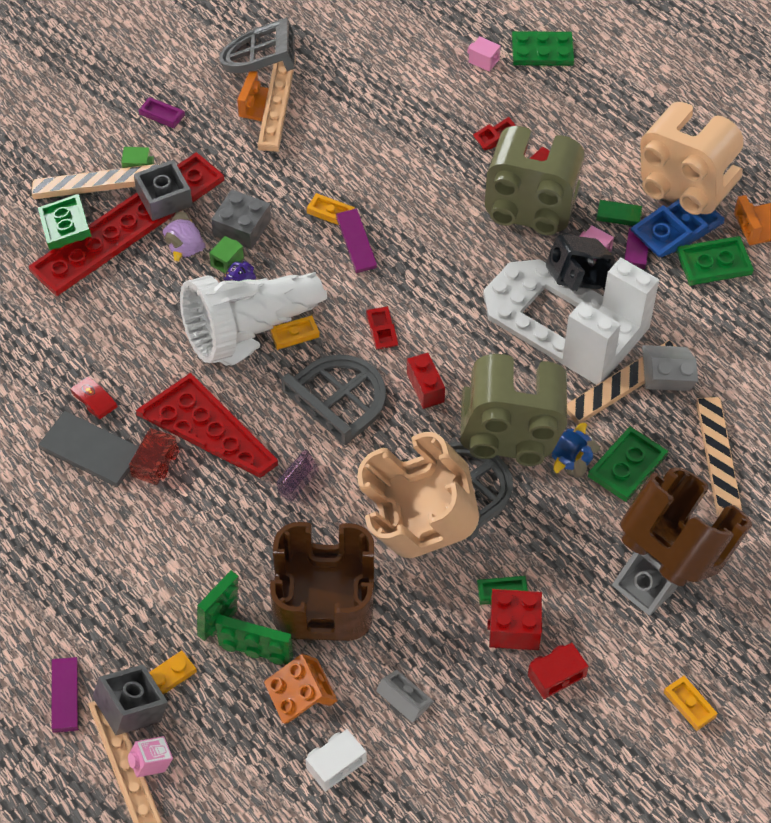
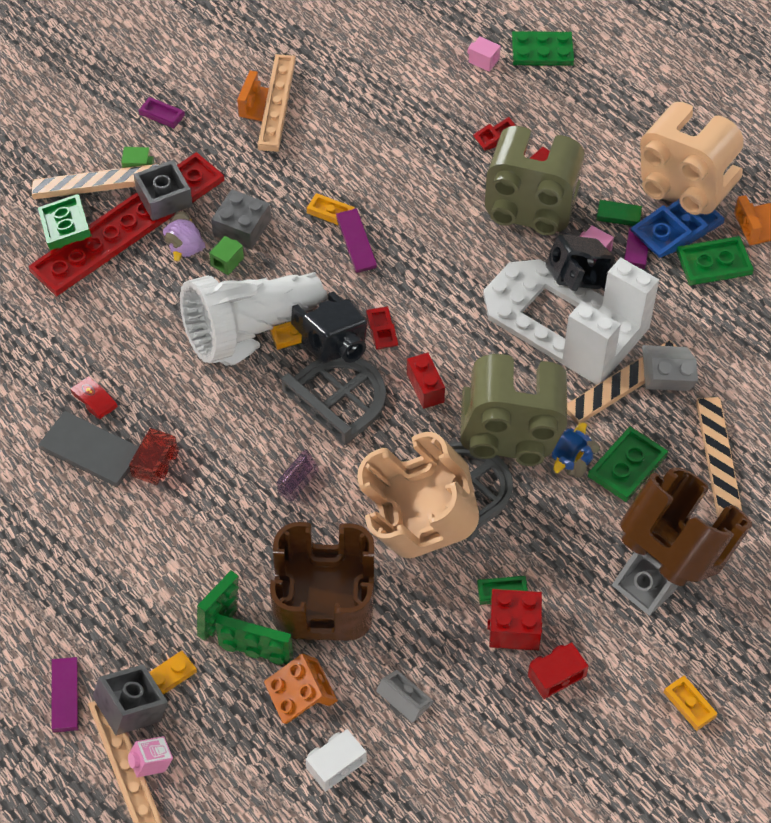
red wing [136,373,278,478] -> none
dark grey window [219,17,295,73] -> none
dark purple head [223,261,256,281] -> none
none -> black piece [291,291,367,363]

